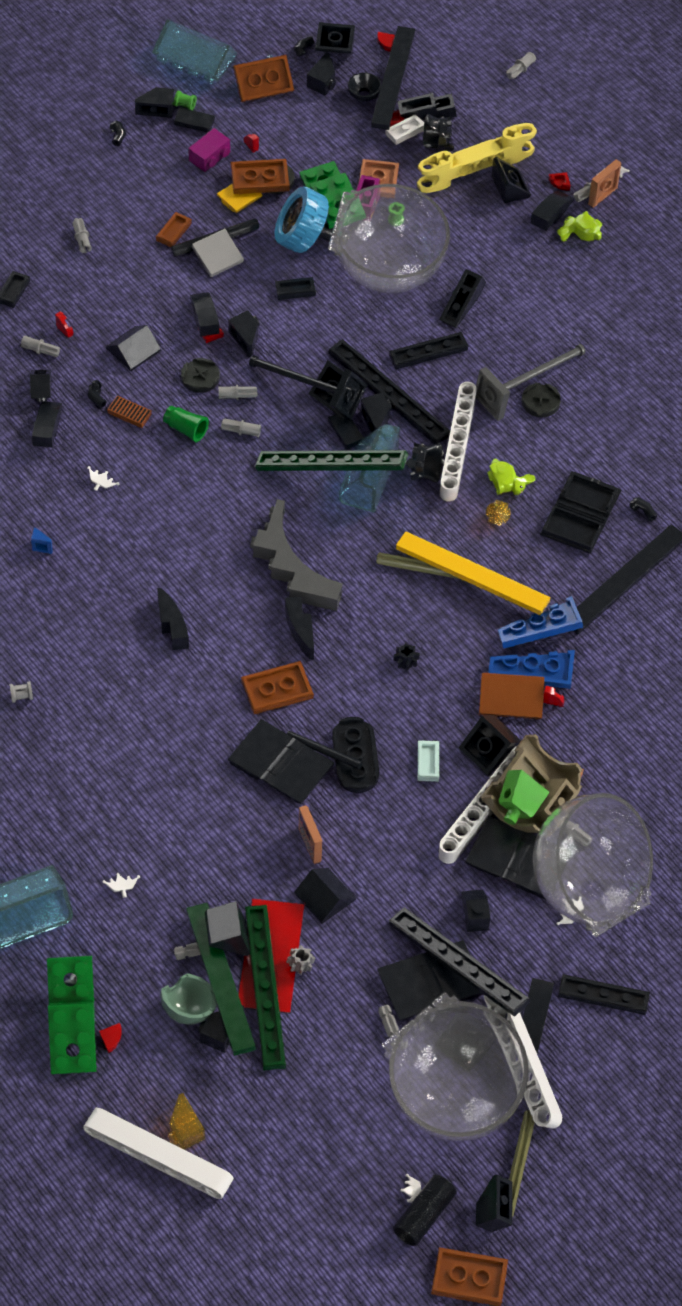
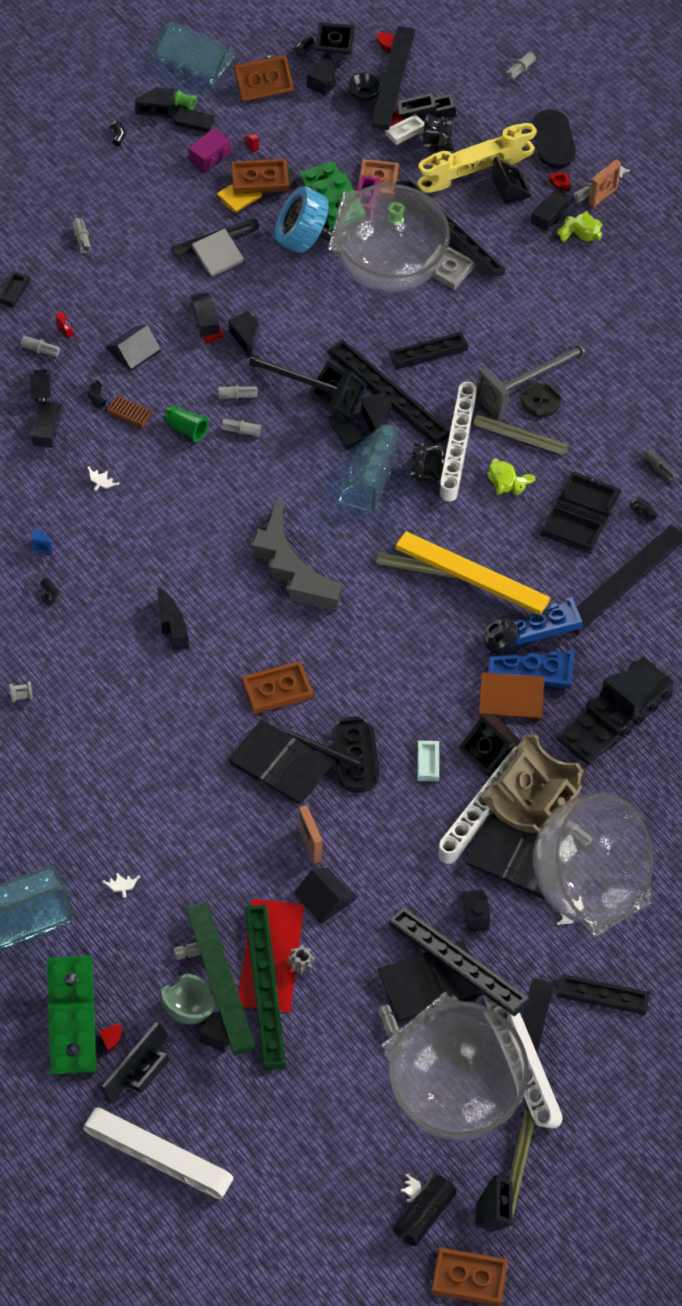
dark orange tile [156,212,192,247] -> none
clear yellow slope [168,1093,205,1149] -> none
pearl dark grey tile [181,358,220,393] -> none
slope [205,901,250,956] -> none
dark green tile [255,450,408,471] -> none
black tile [275,277,316,300] -> none
black slope [285,597,314,660] -> none
black gear [393,643,420,670] -> none
black slope [439,269,486,328] -> none
clear yellow gear [486,500,511,526] -> none
bright green torso [499,770,549,825] -> none
red tile [543,686,565,707] -> none
none -> black arm [40,577,59,605]
none -> black bracket [101,1022,170,1103]
none -> black tile [394,179,506,278]
none -> light grey tile [423,245,476,290]
none -> olive axle [473,414,568,455]
none -> black piece [484,618,519,654]
none -> black tile [532,110,576,169]
none -> black wedge [557,657,674,766]
none -> dark grey axle [643,449,677,482]

